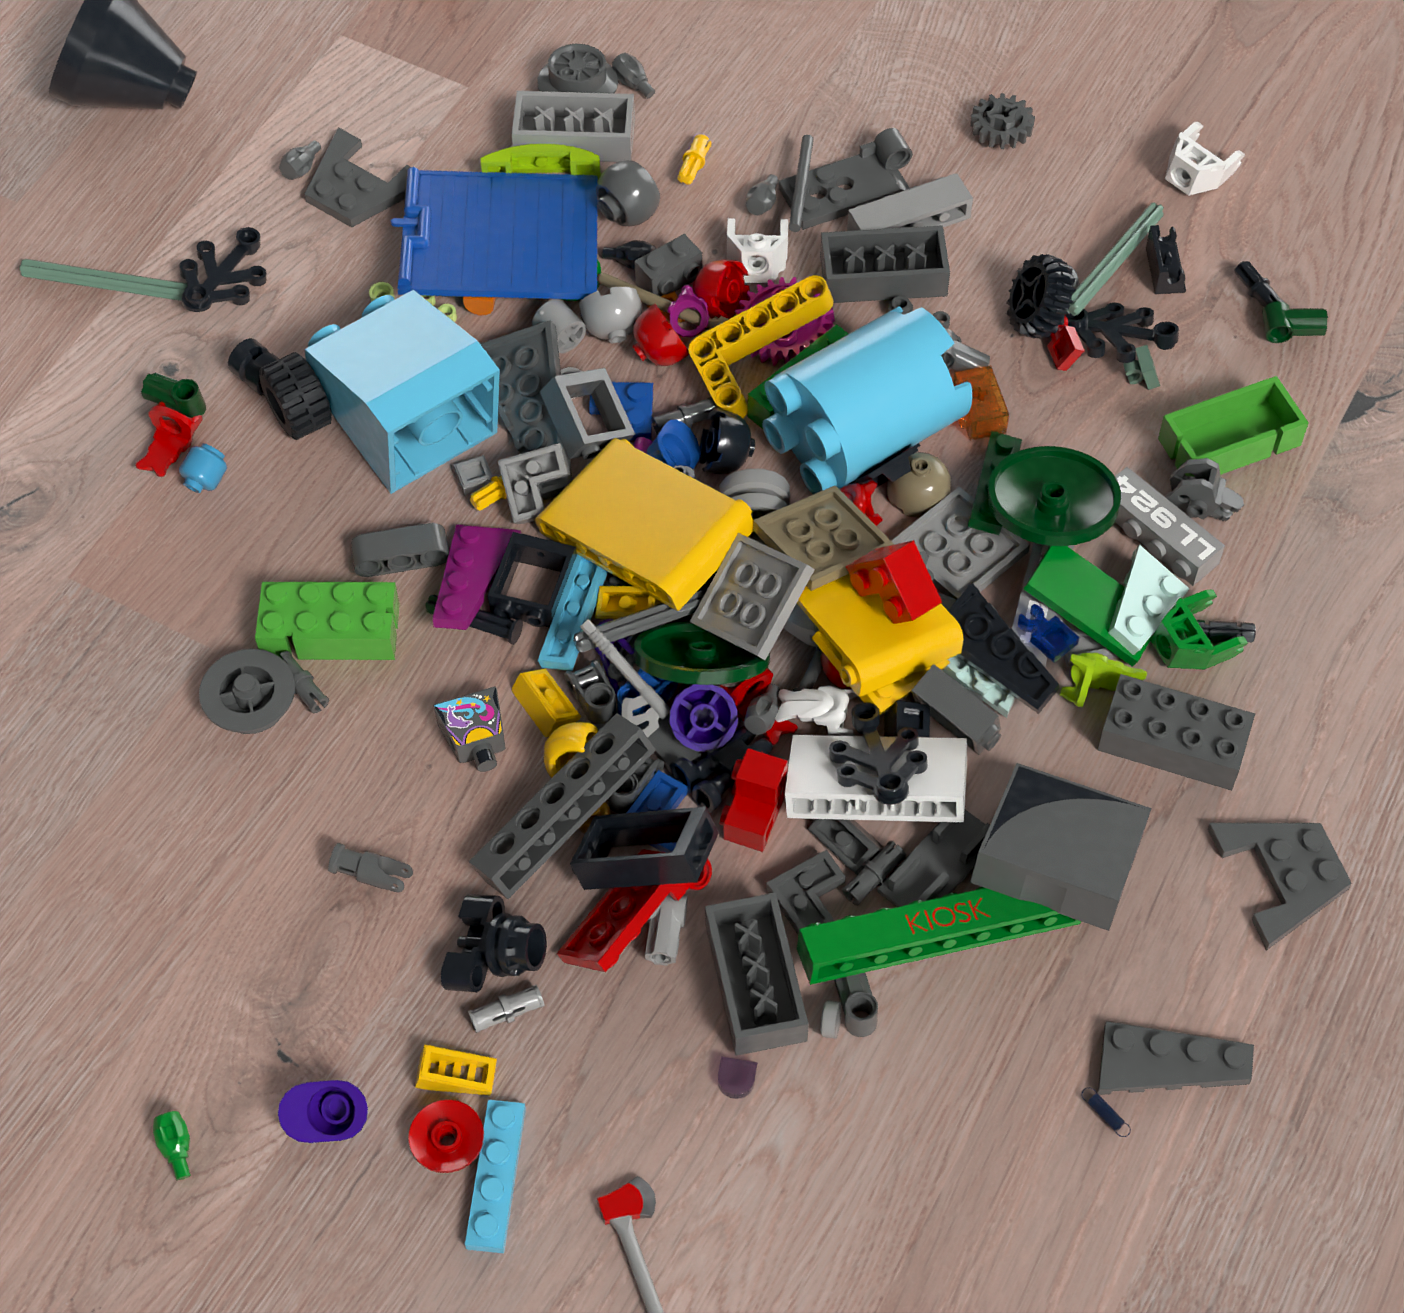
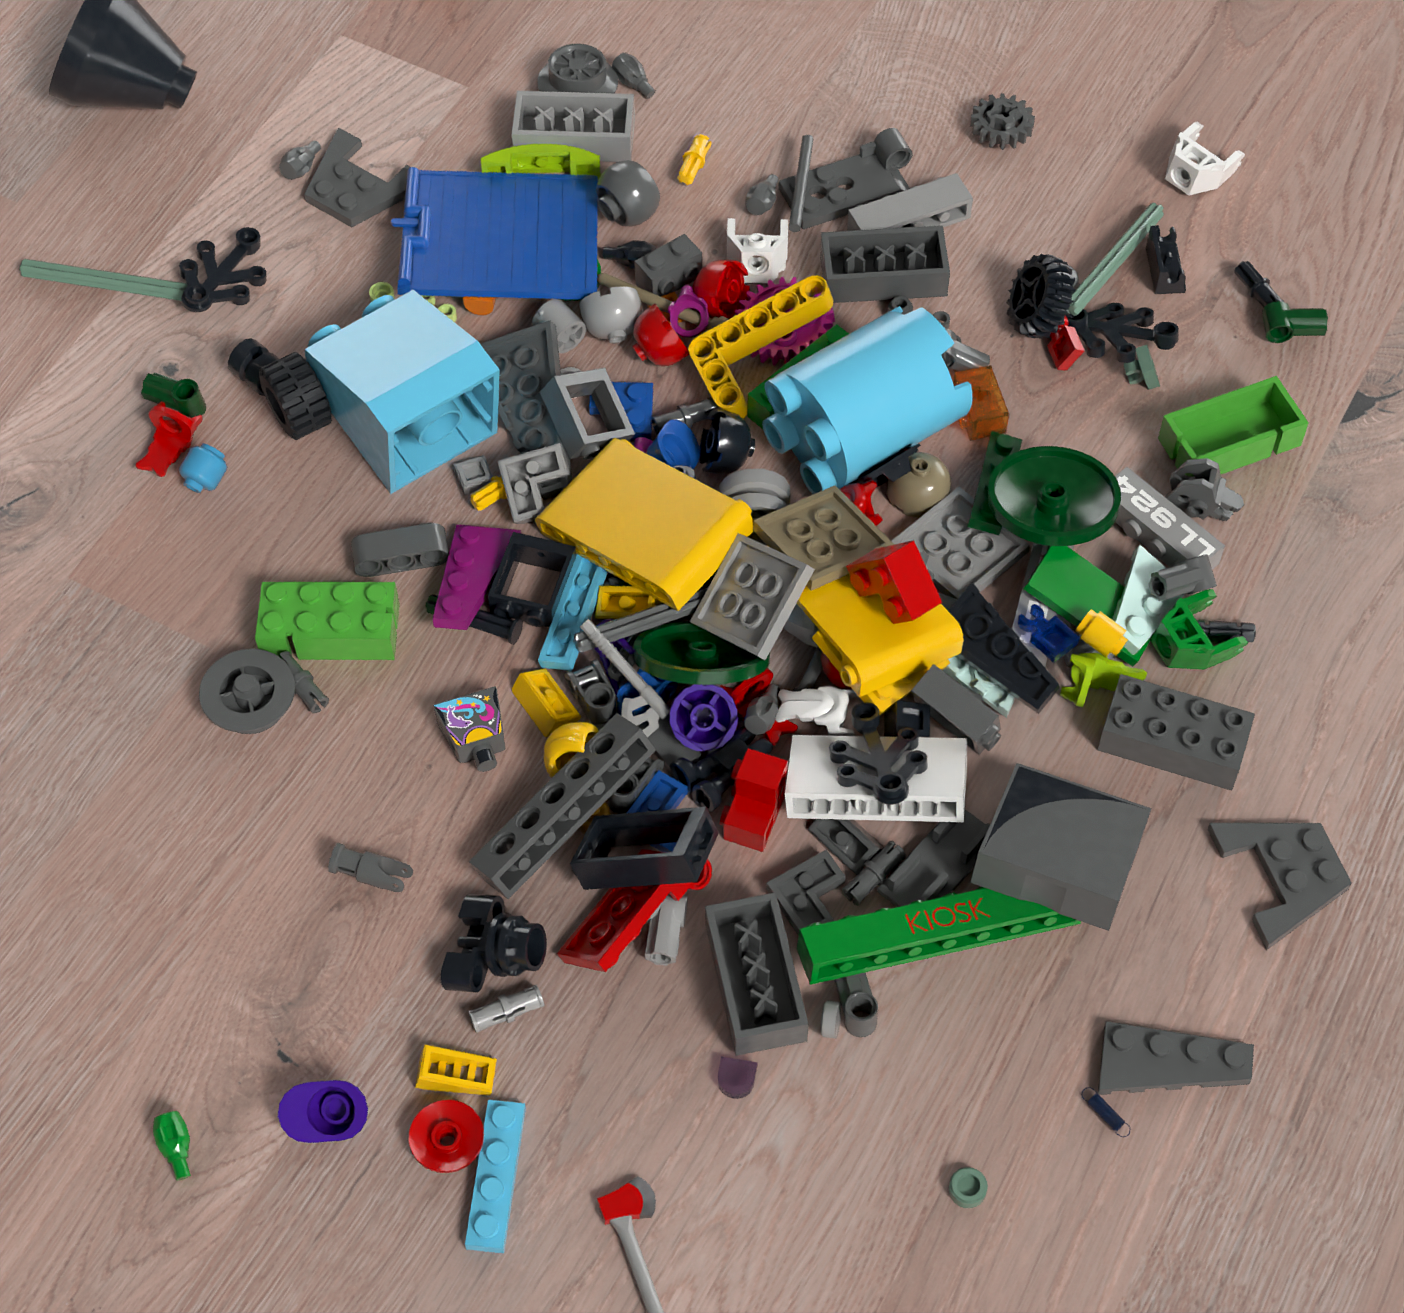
none -> sand green tile [949,1167,988,1208]
none -> yellow brick [1075,609,1128,657]
none -> dark grey piece [1148,554,1217,601]

